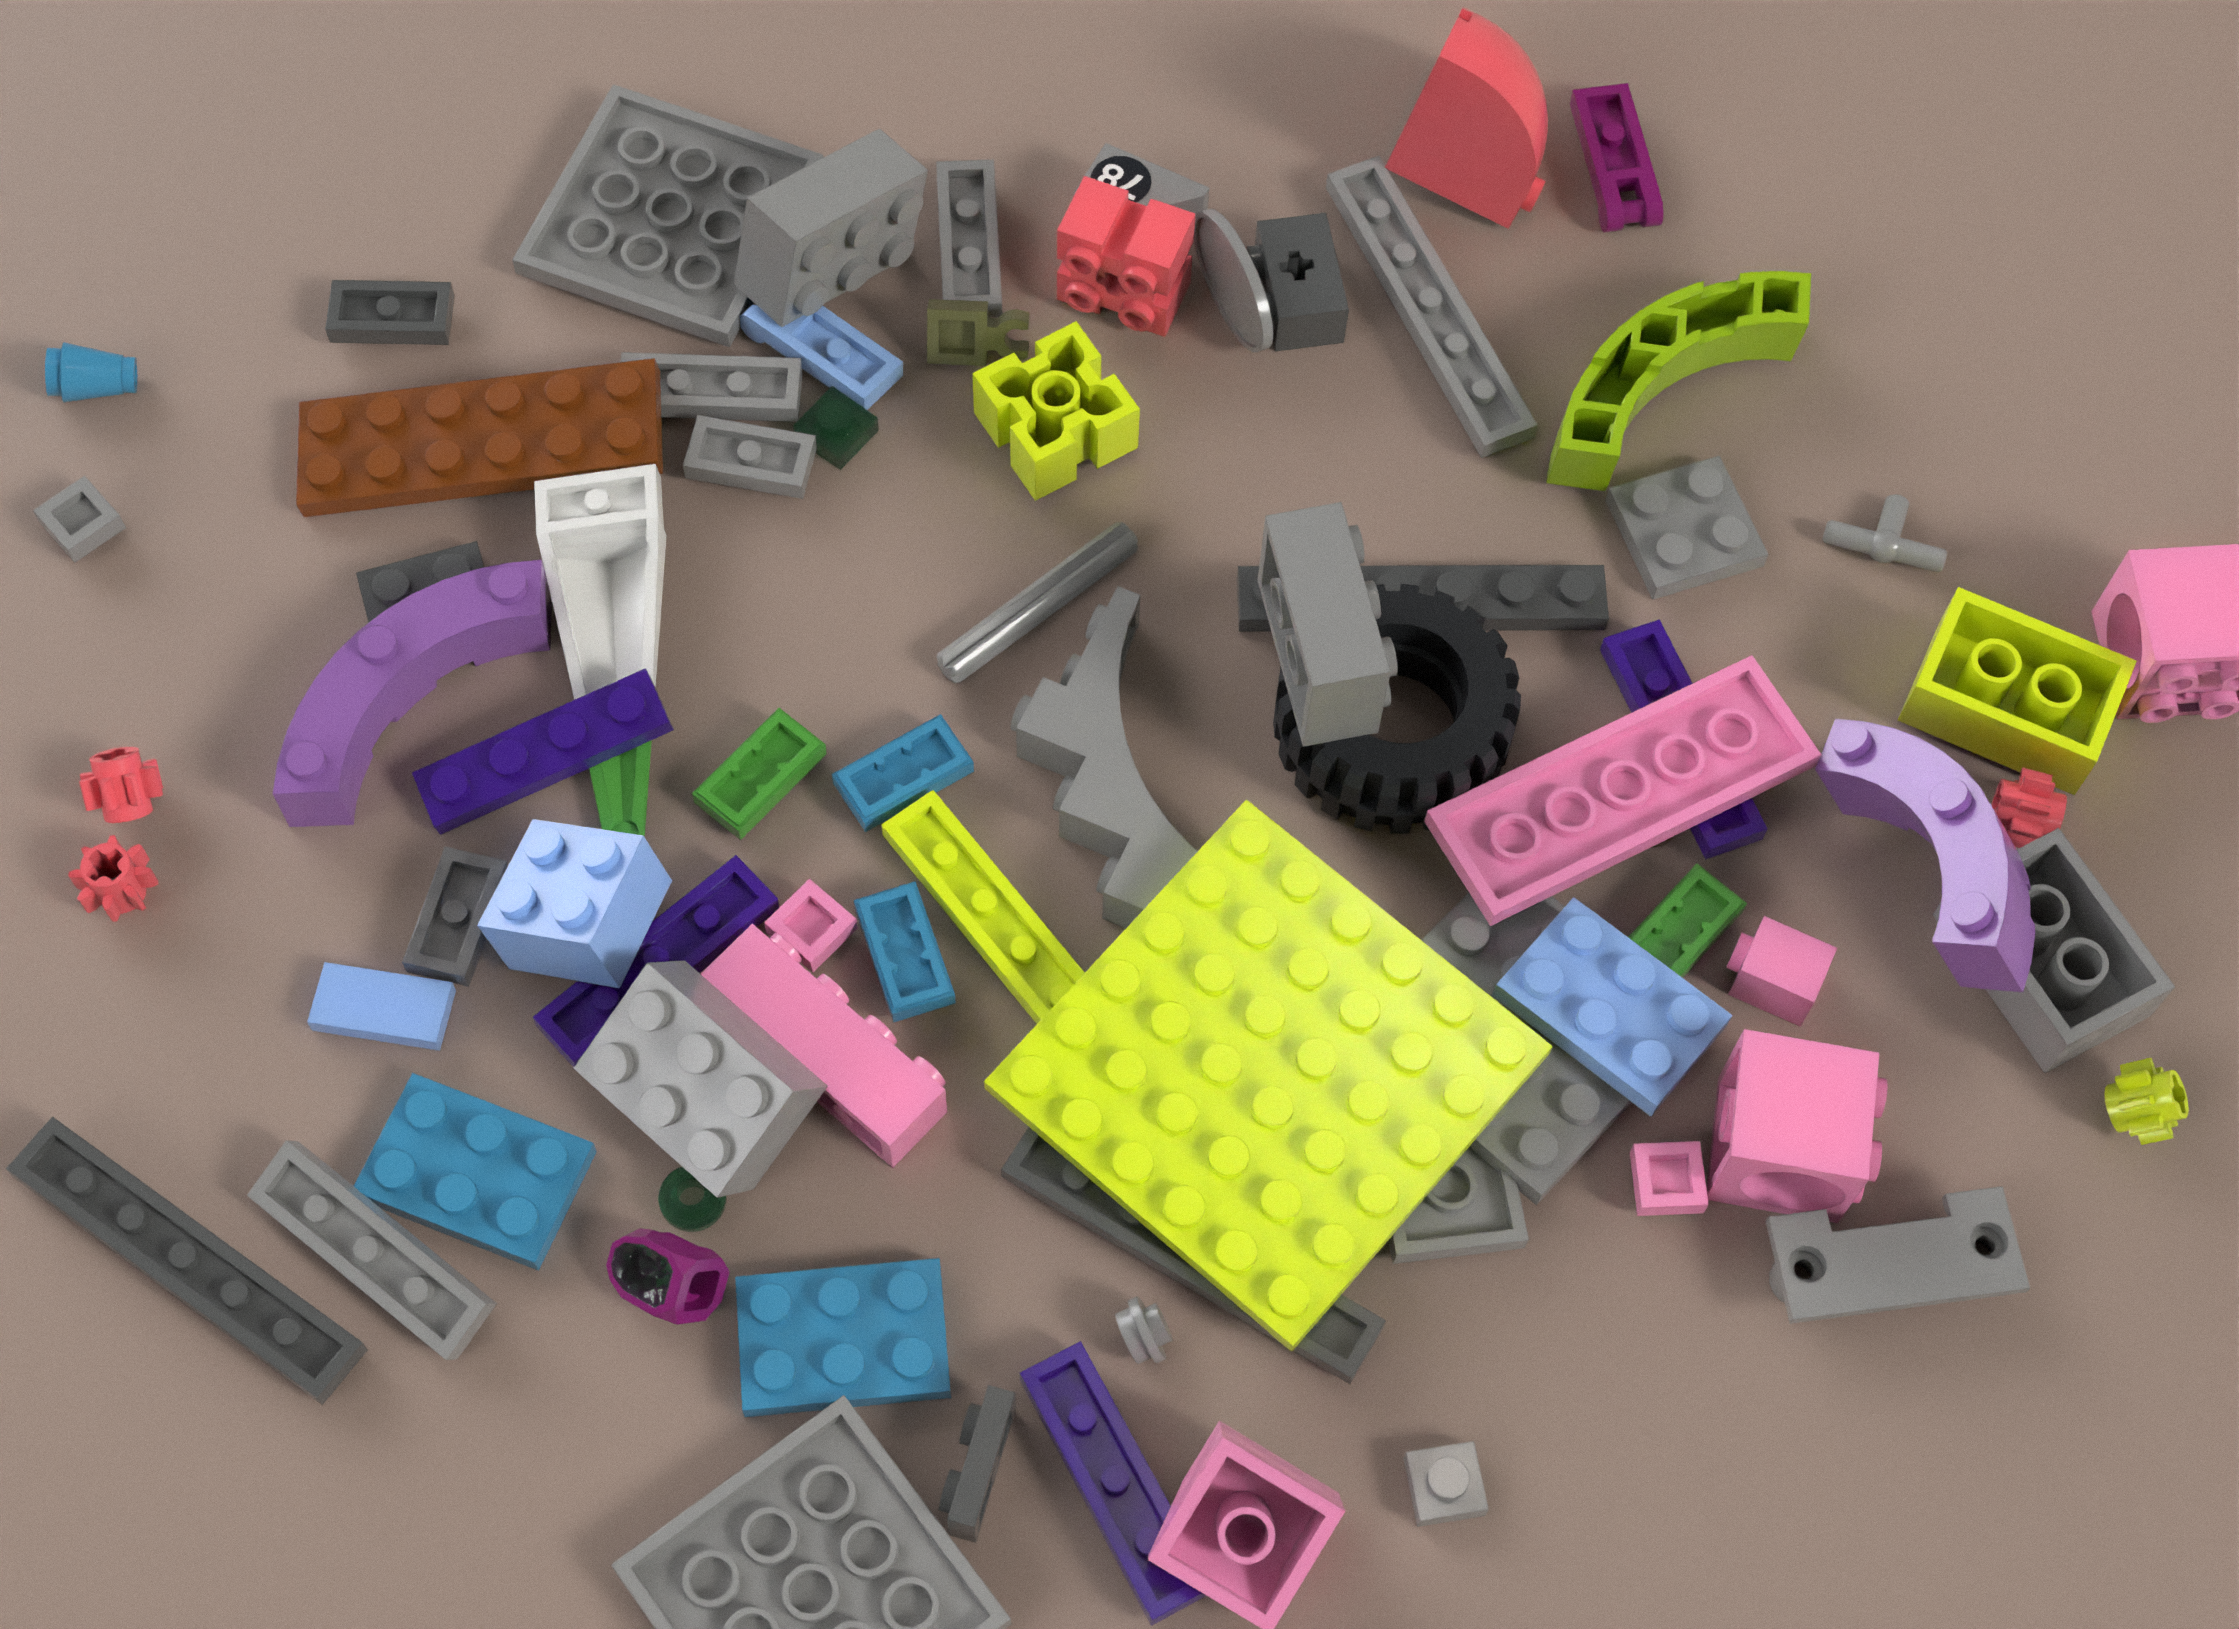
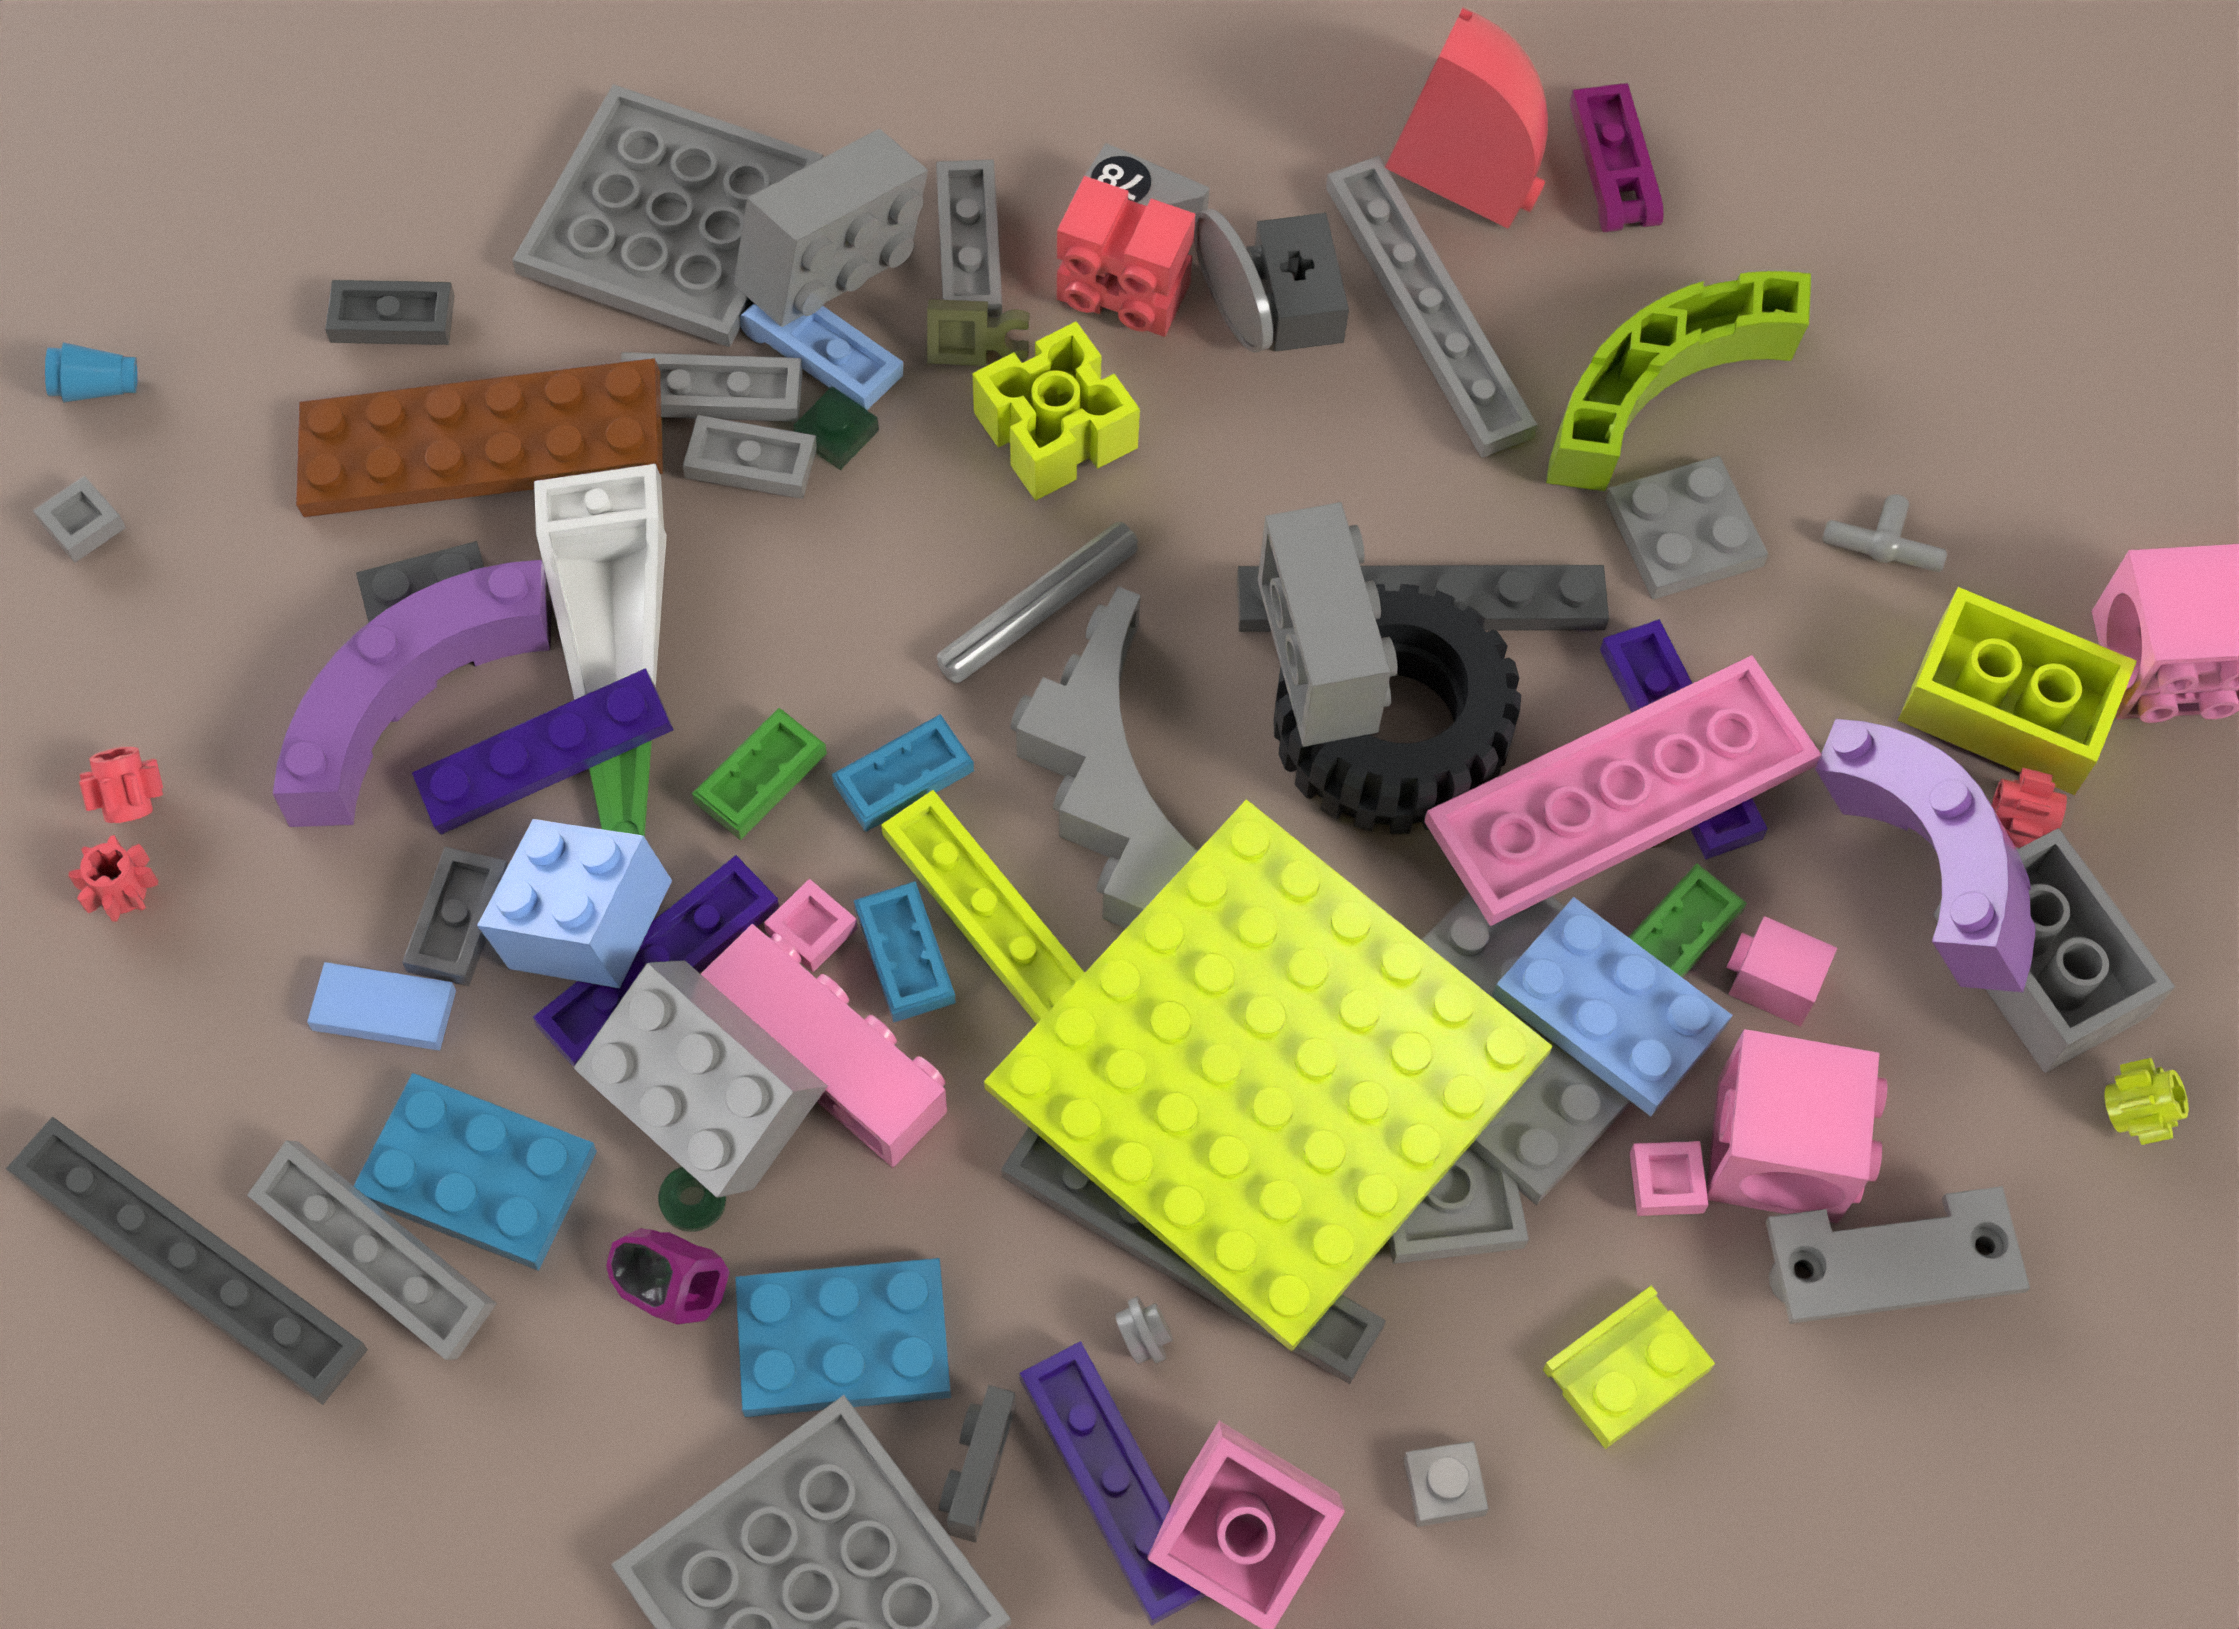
none -> neon yellow plate [1543,1285,1715,1449]

